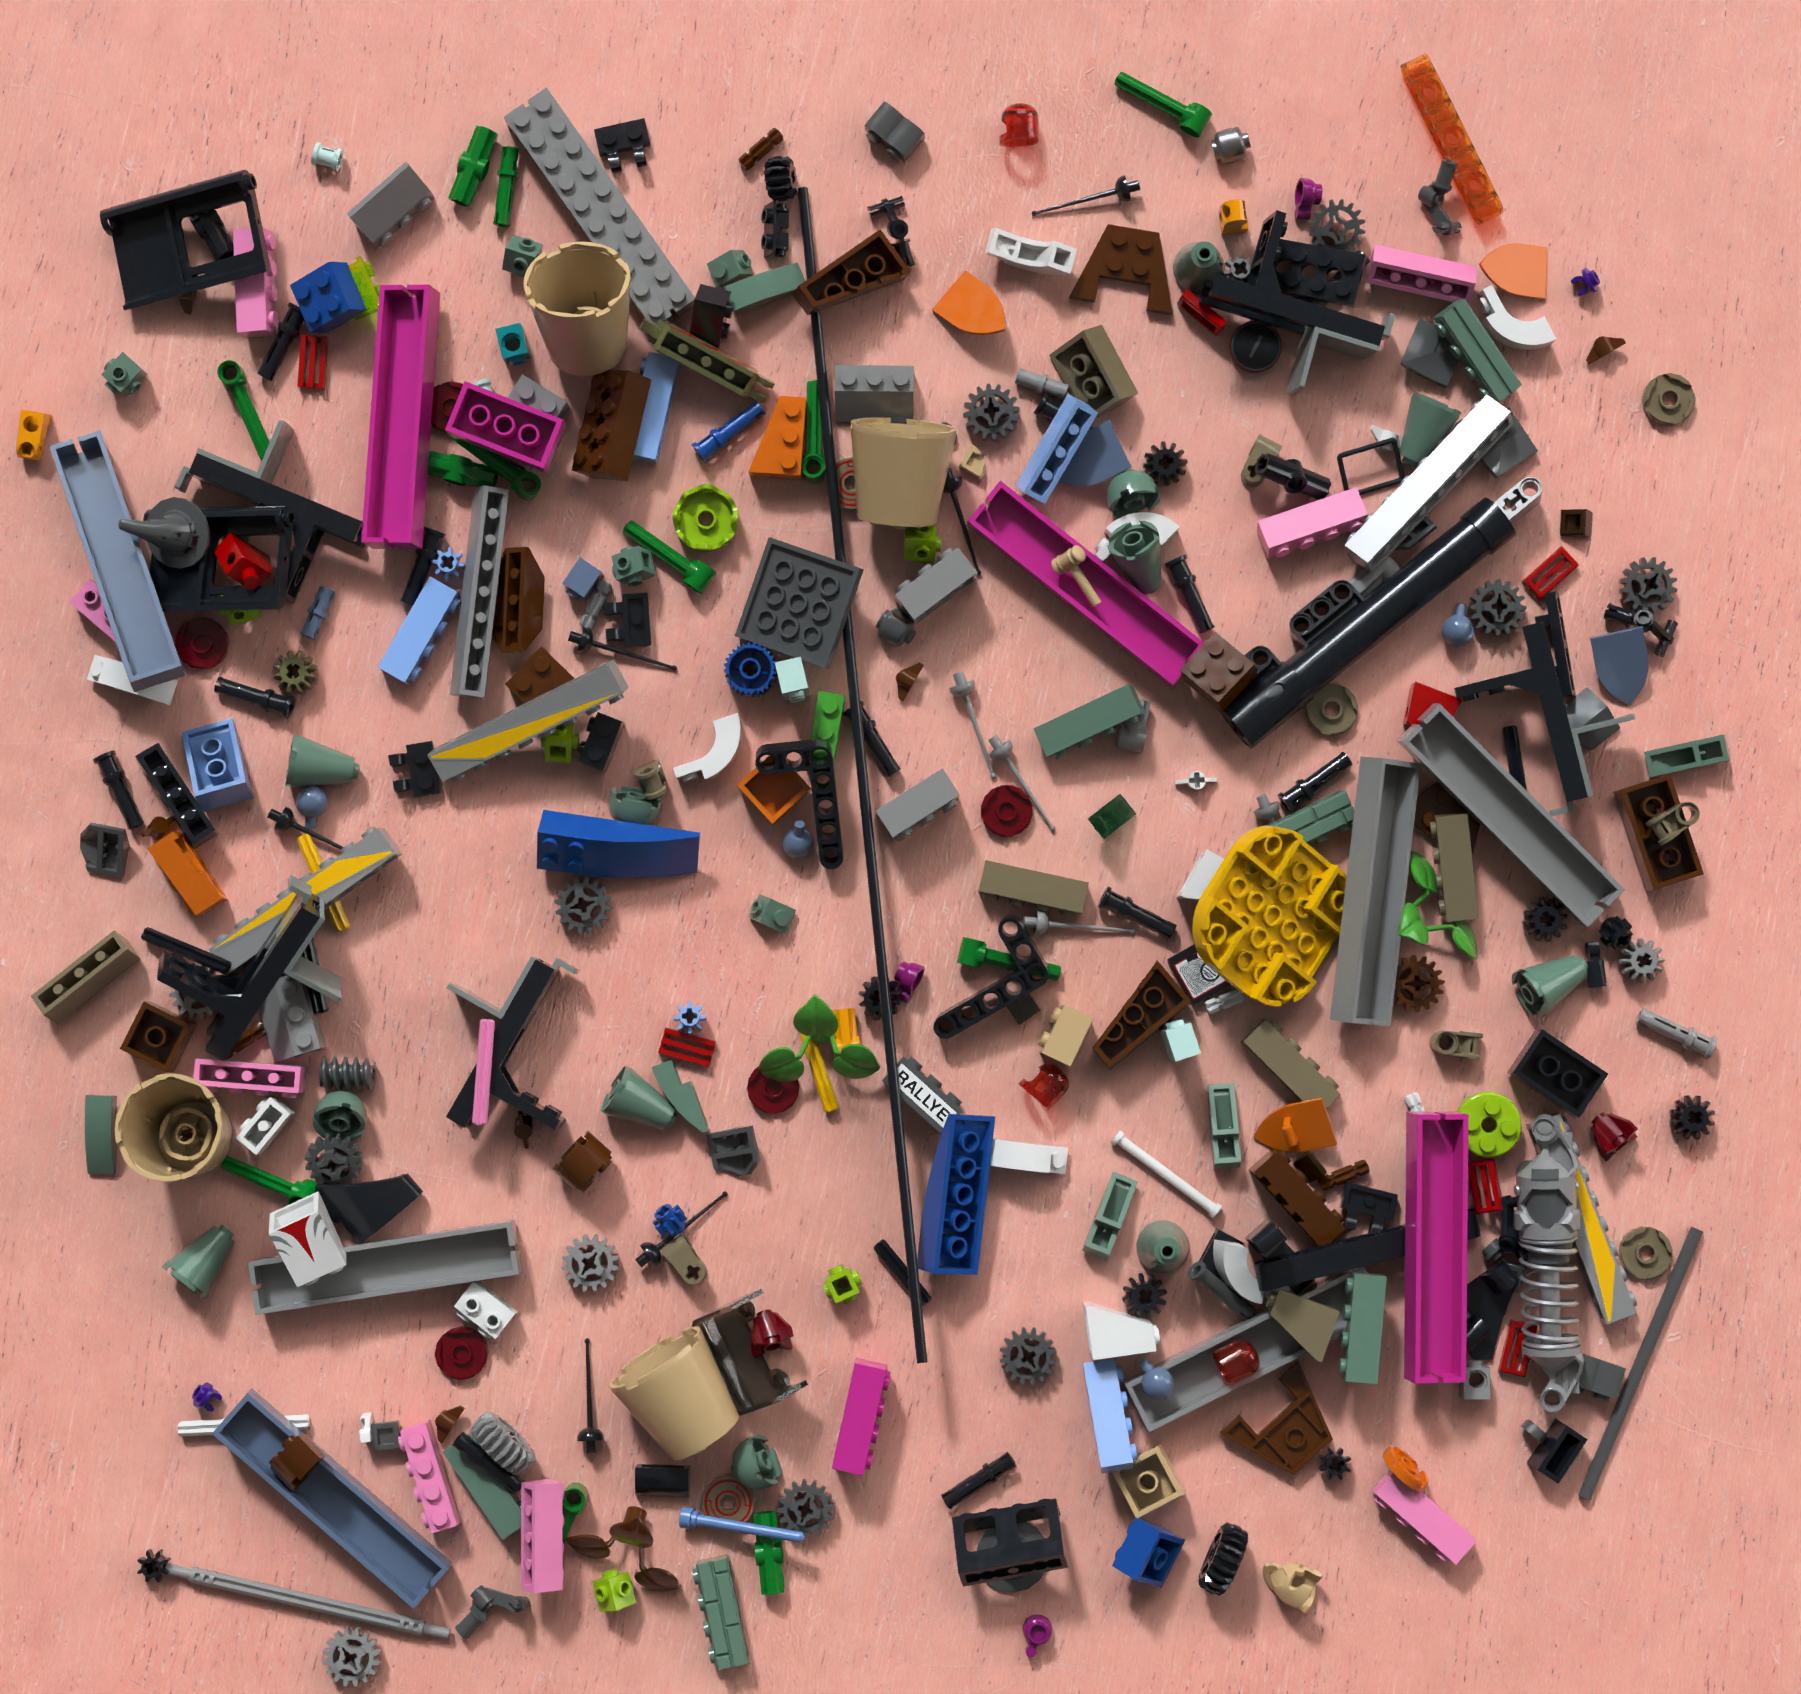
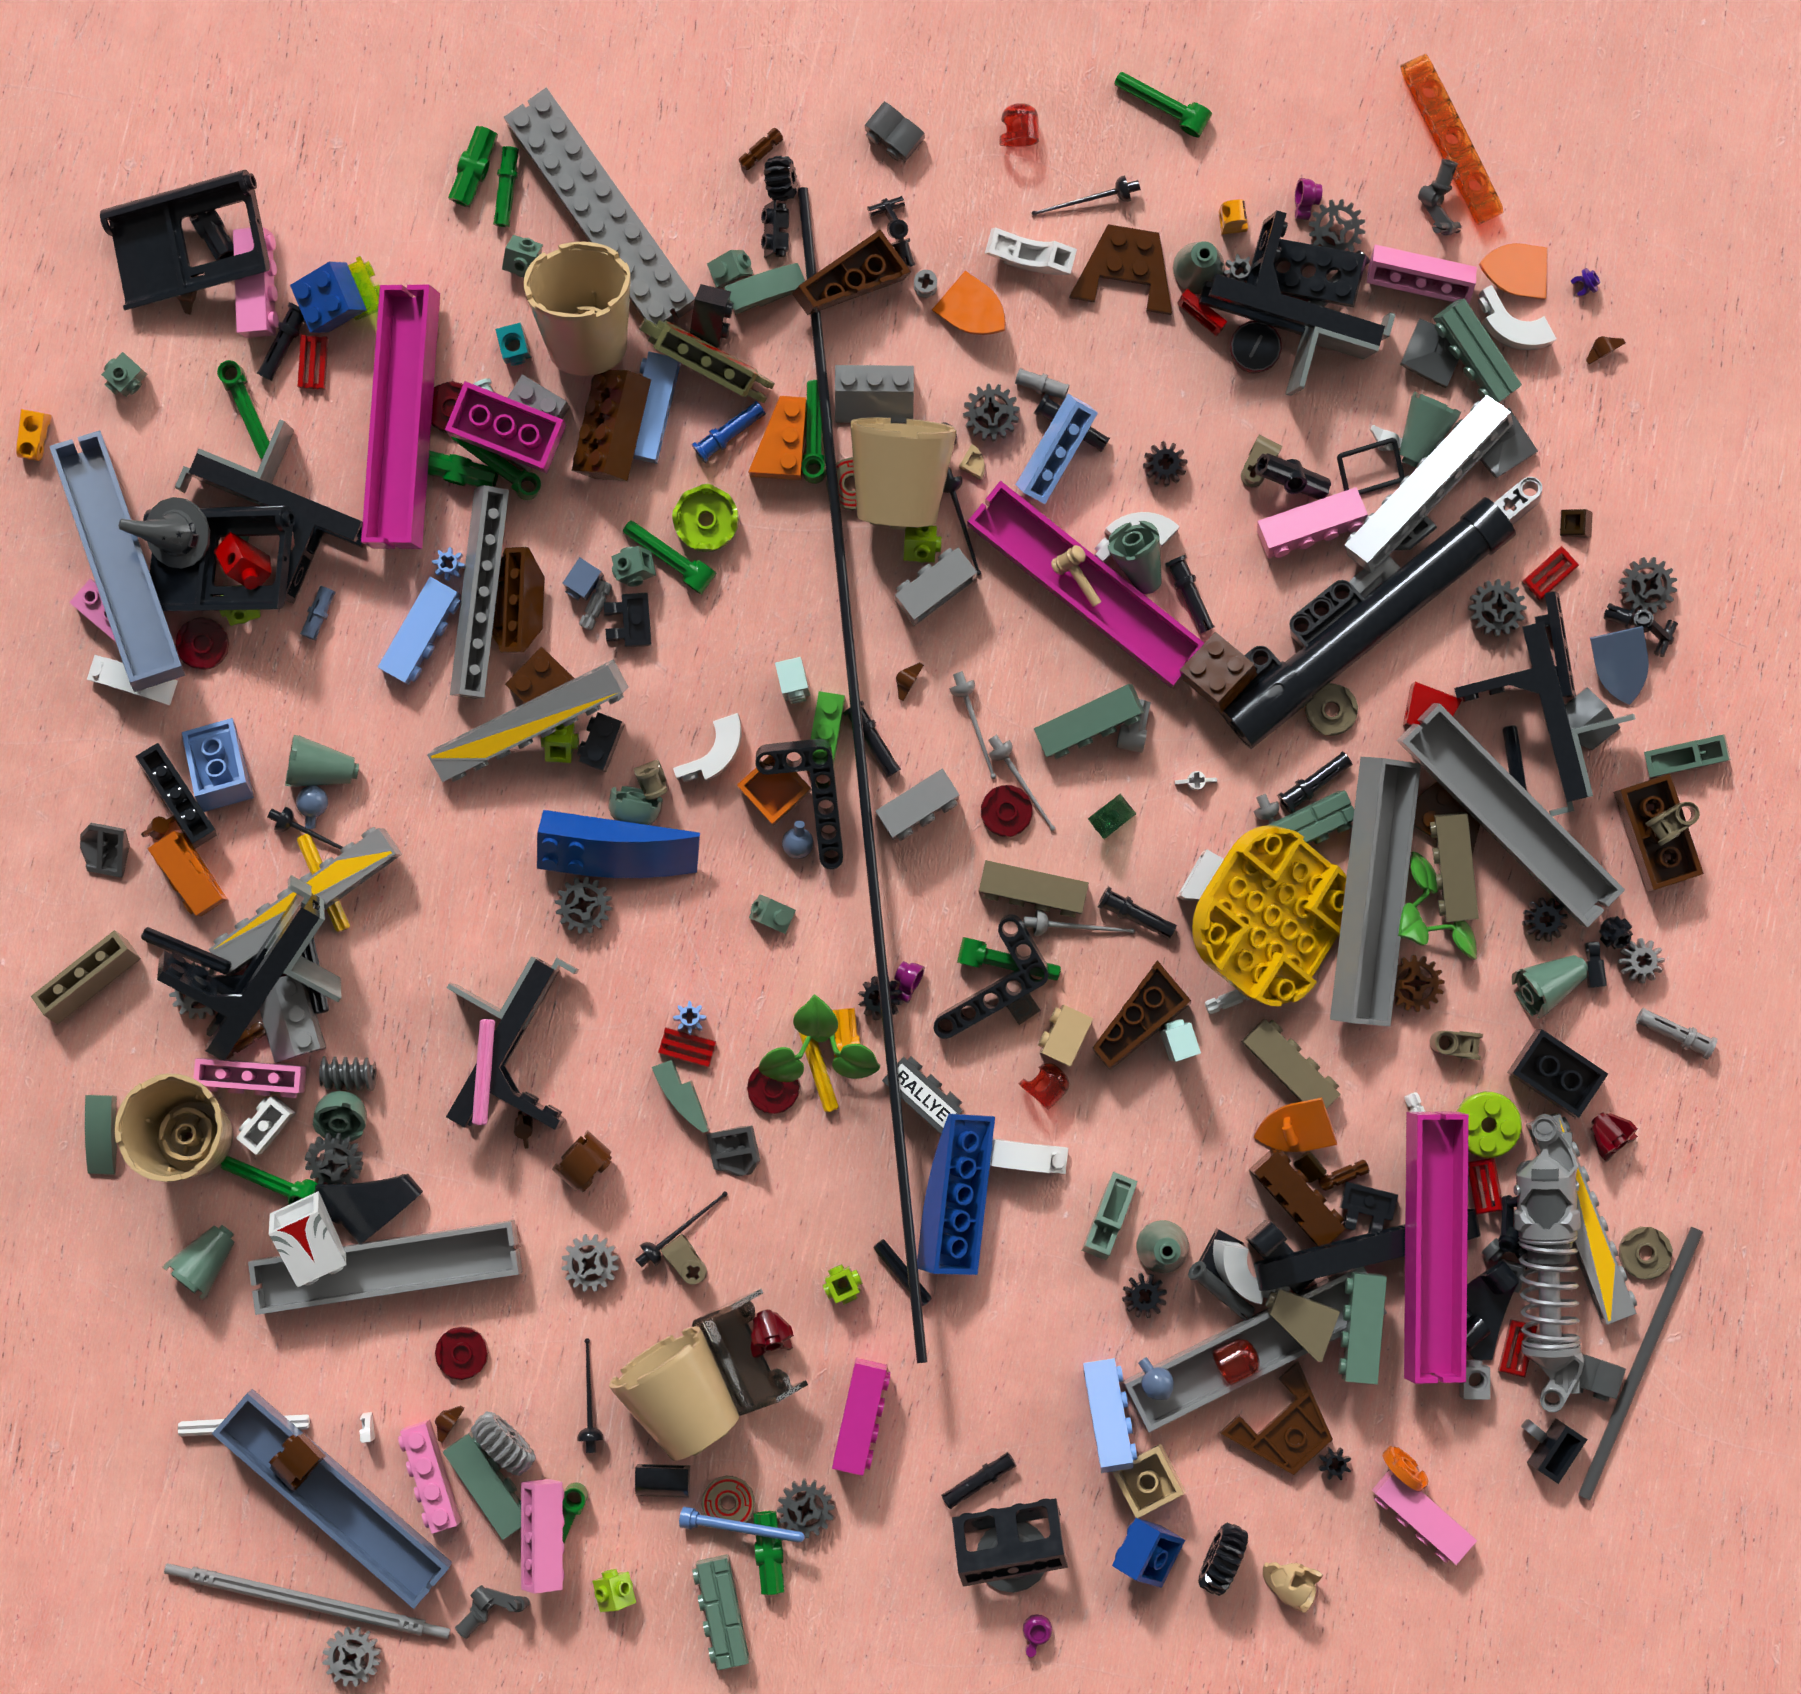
black pin [93,750,144,830] -> none
reddish brown brick [120,1001,198,1072] -> none
black gear [137,1549,171,1582] -> none
dark purple plate [192,1382,222,1412] -> none
black pin [214,677,296,719] -> none
olive gear [273,650,318,695] -> none
light aqua bush [311,142,344,172] -> none
light grey slope [347,162,434,249] -> none
flat silver plate [371,1420,401,1451] -> none
black plate [388,741,441,797] -> none
black pin [400,526,446,606] -> none
black pin [452,1432,525,1495] -> none
white brick [454,1281,518,1339] -> none
reddish brown plant [565,1506,681,1592] -> none
black sword [568,627,677,671] -> none
black plate [594,118,651,173] -> none
sand green cone [600,1066,677,1130] -> none
blue gear [653,1204,687,1237] -> none
blue brick [724,642,777,698] -> none
sand green cylinder [731,1434,781,1490] -> none
dark grey plate [735,537,864,669] -> none
dark grey head [876,609,916,647] -> none
dark grey gear [999,1327,1057,1385] -> none
dark tan slope [1049,325,1138,419] -> none
sand blue shield [1058,420,1132,487] -> none
white slope [1083,1301,1160,1360] -> none
sand green cylinder [1106,469,1160,517] -> none
white bar [1110,1130,1222,1218] -> none
tile [1167,944,1230,1005] -> none
sand green slope [1207,1083,1241,1170] -> none
flat silver head [1211,126,1251,164] -> none
sand blue piece [1442,603,1474,648] -> none
dark tan tile [1642,373,1696,426] -> none
black gear [1669,1095,1715,1140] -> none
none -> light grey bush [914,270,937,298]

